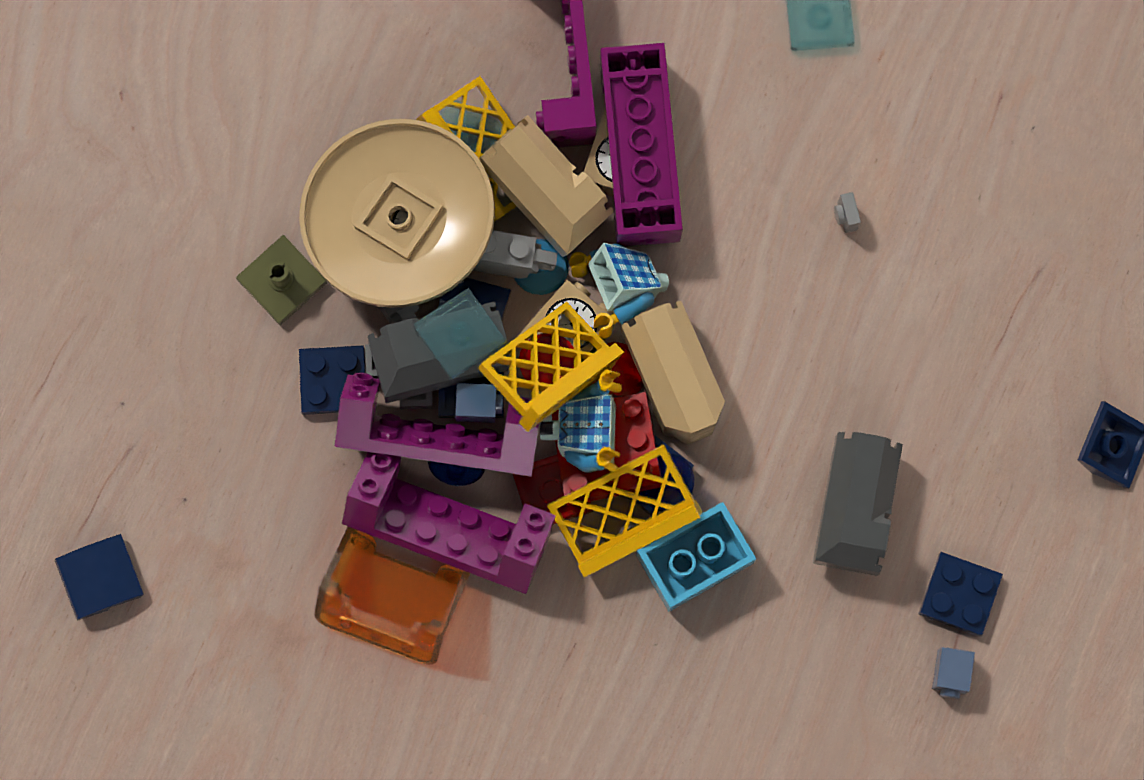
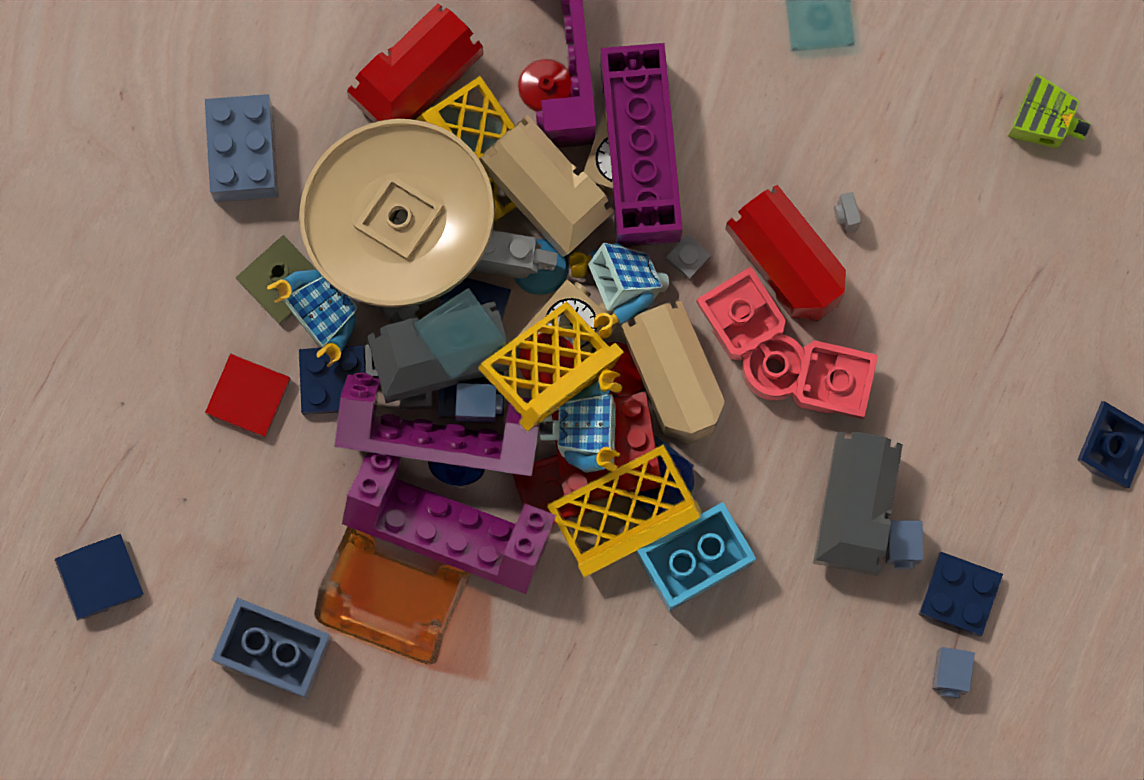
none -> sand blue brick [205,94,278,202]
none -> red tile [205,353,291,438]
none -> sand blue brick [211,598,333,700]
none -> torso [267,269,358,367]
none -> red brick [347,3,484,122]
none -> red piece [518,59,573,112]
none -> light grey plate [666,234,711,281]
none -> coral plate [696,266,878,420]
none -> red brick [725,185,846,321]
none -> sand blue brick [886,521,923,570]
none -> lime torso [1008,74,1091,148]

